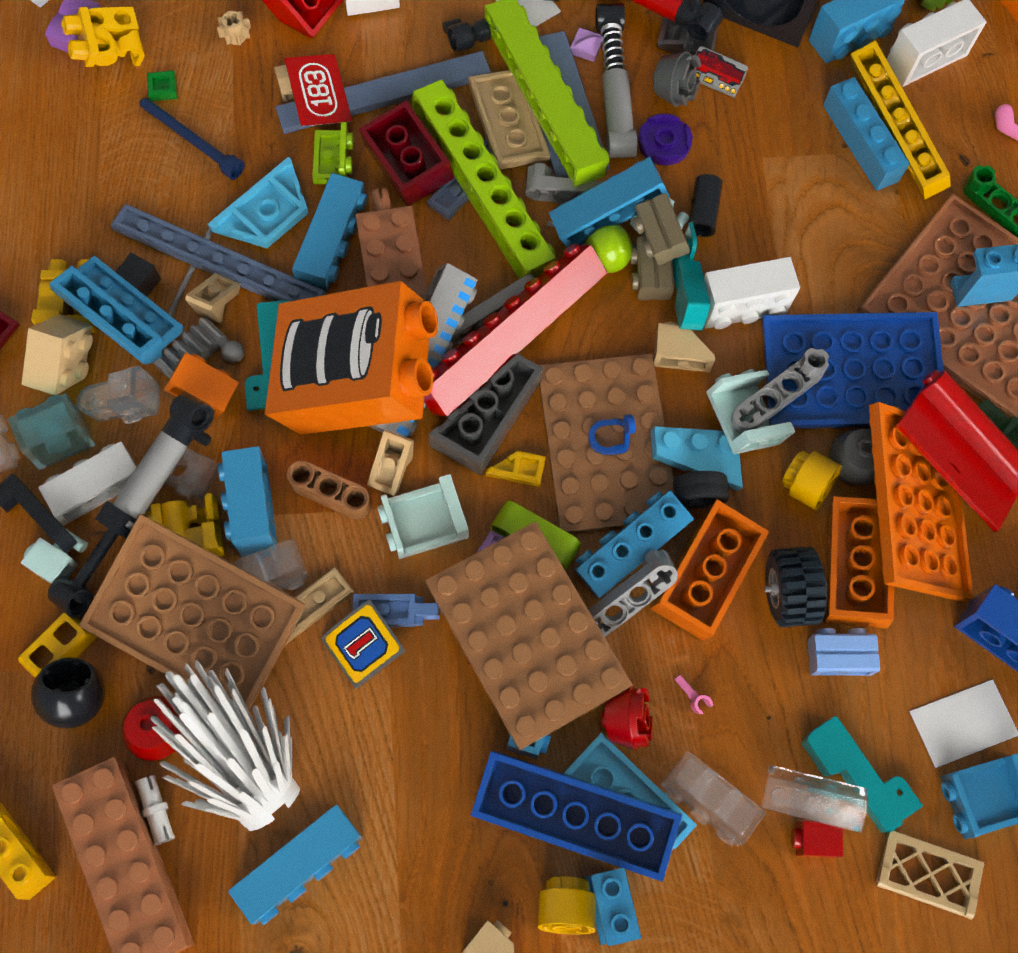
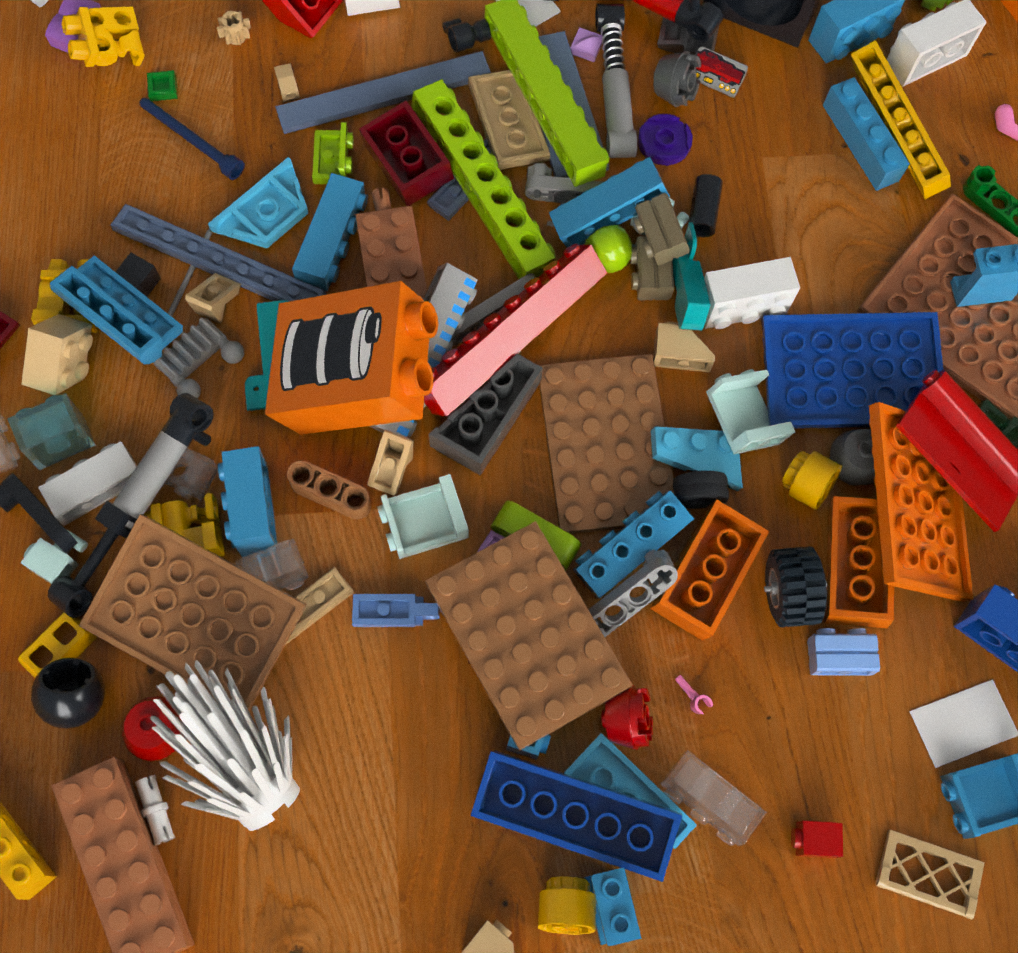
clear piece [76,365,160,424] -> none
orange brick [163,352,239,419] -> none
dark azure brick [228,804,363,925] -> none
red sticker [284,54,352,126] -> none
slope [321,599,407,689] -> none
yellow tile [486,451,546,487] -> none
blue piece [588,414,636,455] -> none
light grey beam [731,348,829,433] -> none
clear brick [762,765,868,833] -> none
teal piece [801,716,923,833] -> none

